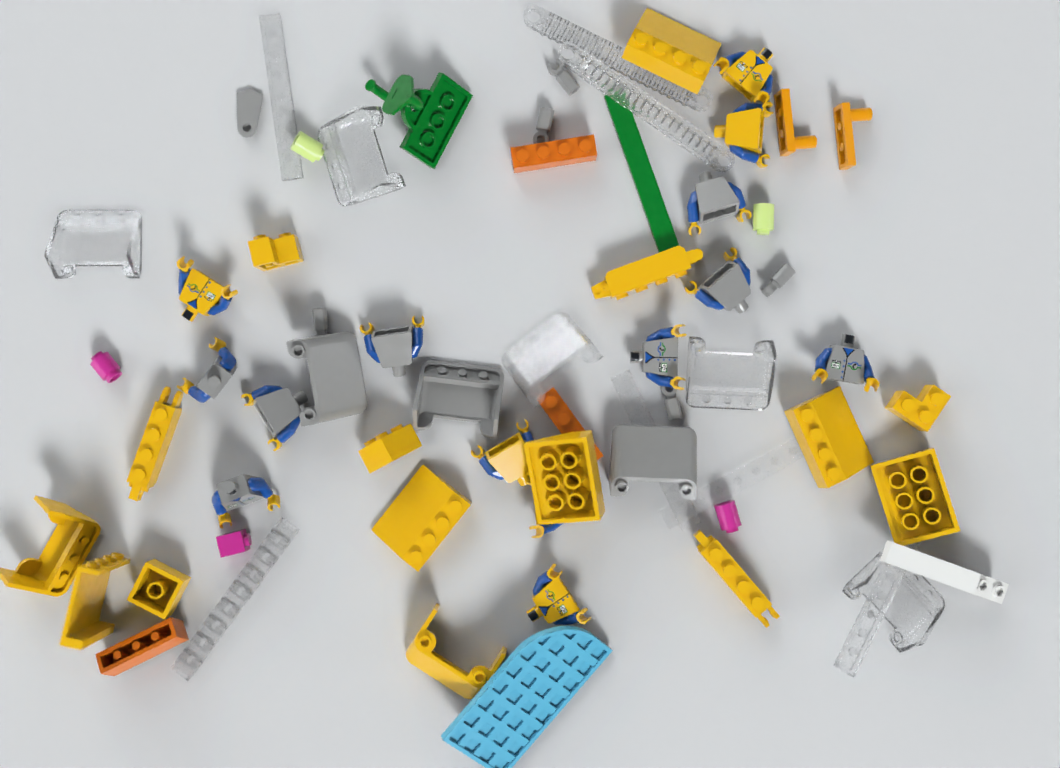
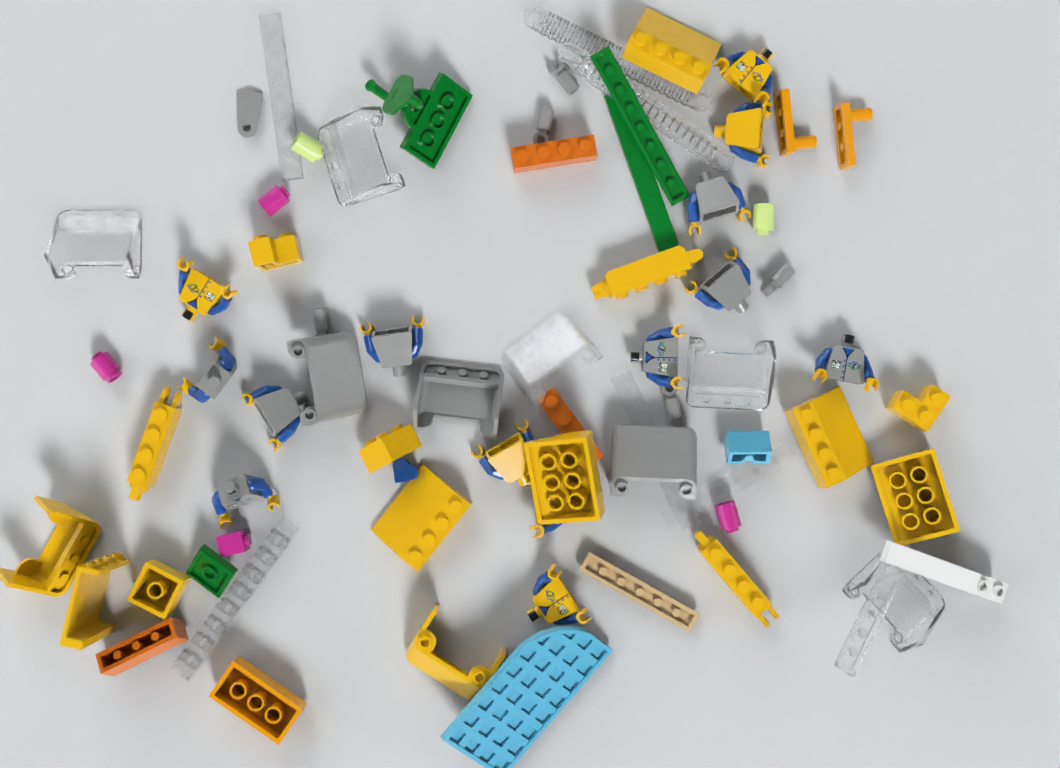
none -> green tile [186,544,238,598]
none -> light orange brick [208,656,308,745]
none -> dark pink brick [257,185,291,217]
none -> blue tile [393,458,419,483]
none -> tan plate [579,551,700,632]
none -> green tile [590,45,690,206]
none -> medium azure brick [724,430,772,464]

